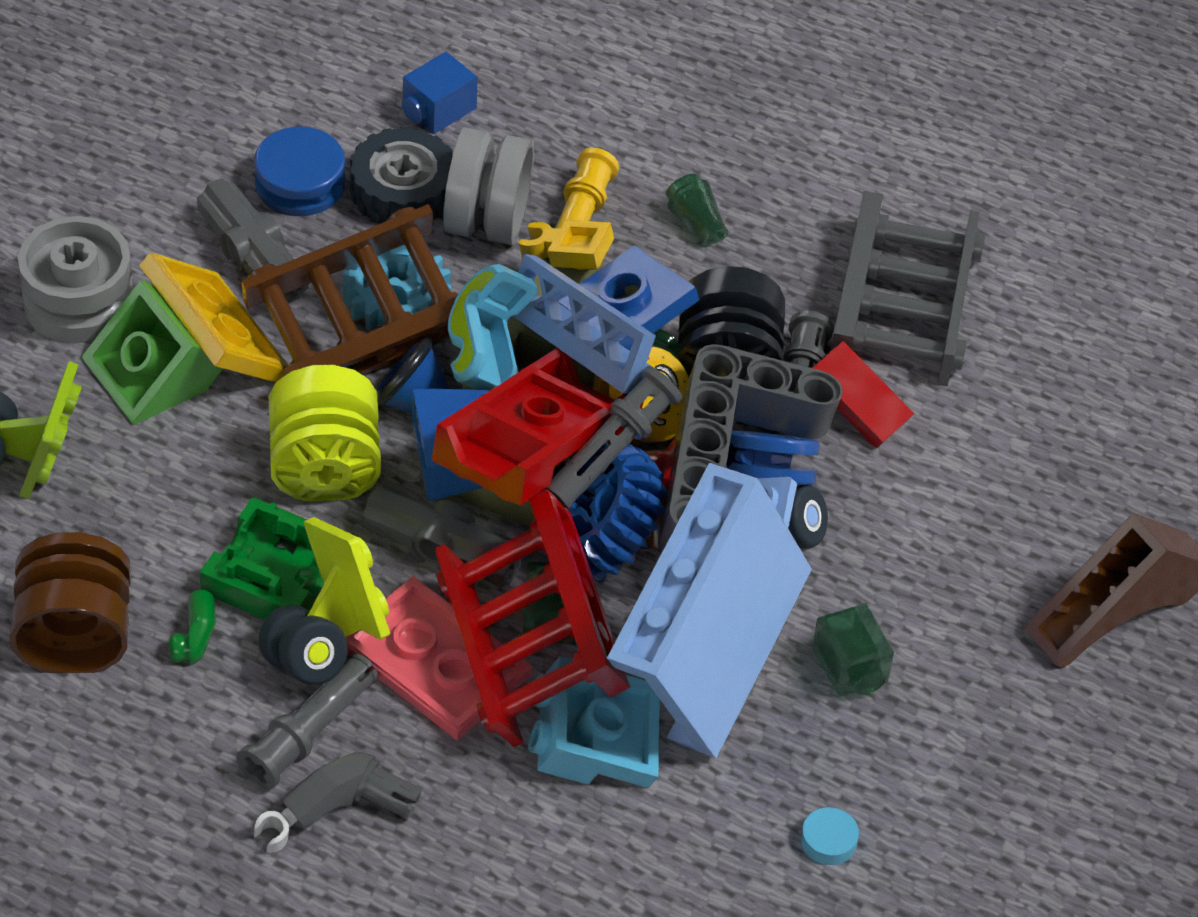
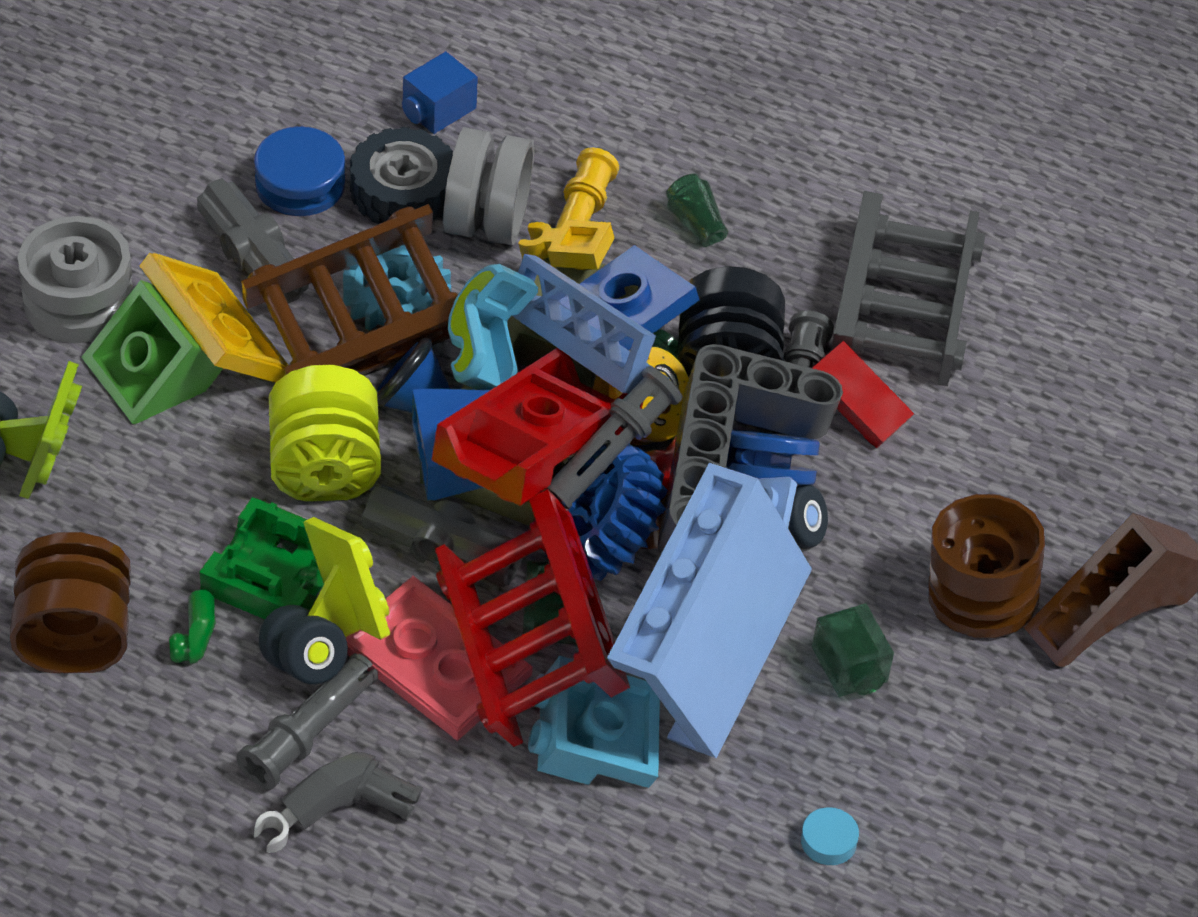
none -> reddish brown wheel [928,494,1045,638]

